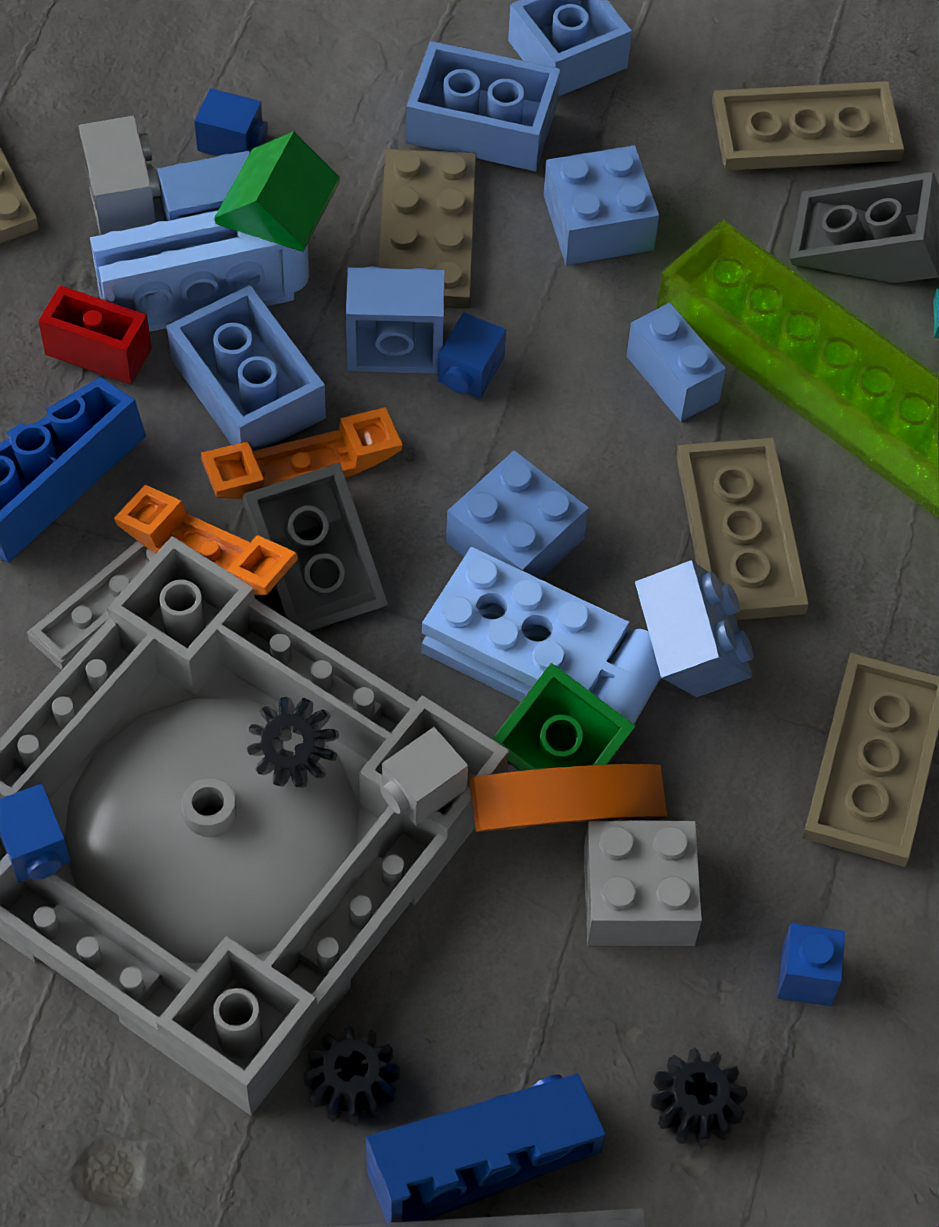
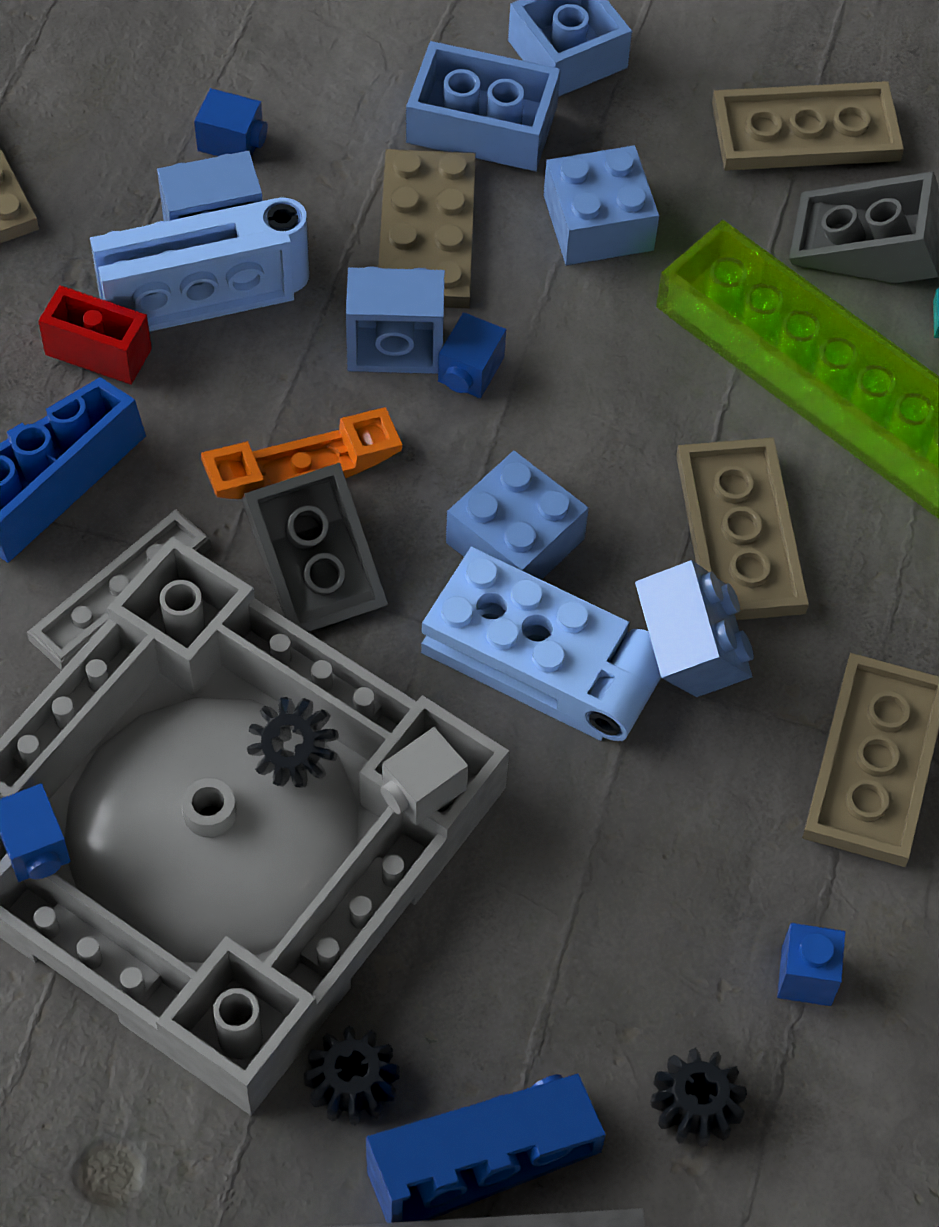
light grey brick [79,115,164,235] -> none
orange slope [114,484,298,595] -> none
medium blue brick [166,285,326,451] -> none
green slope [214,131,340,252] -> none
orange slope [469,764,667,832] -> none
green slope [492,662,635,771] -> none
light grey brick [584,821,702,946] -> none
medium blue brick [626,303,726,422] -> none

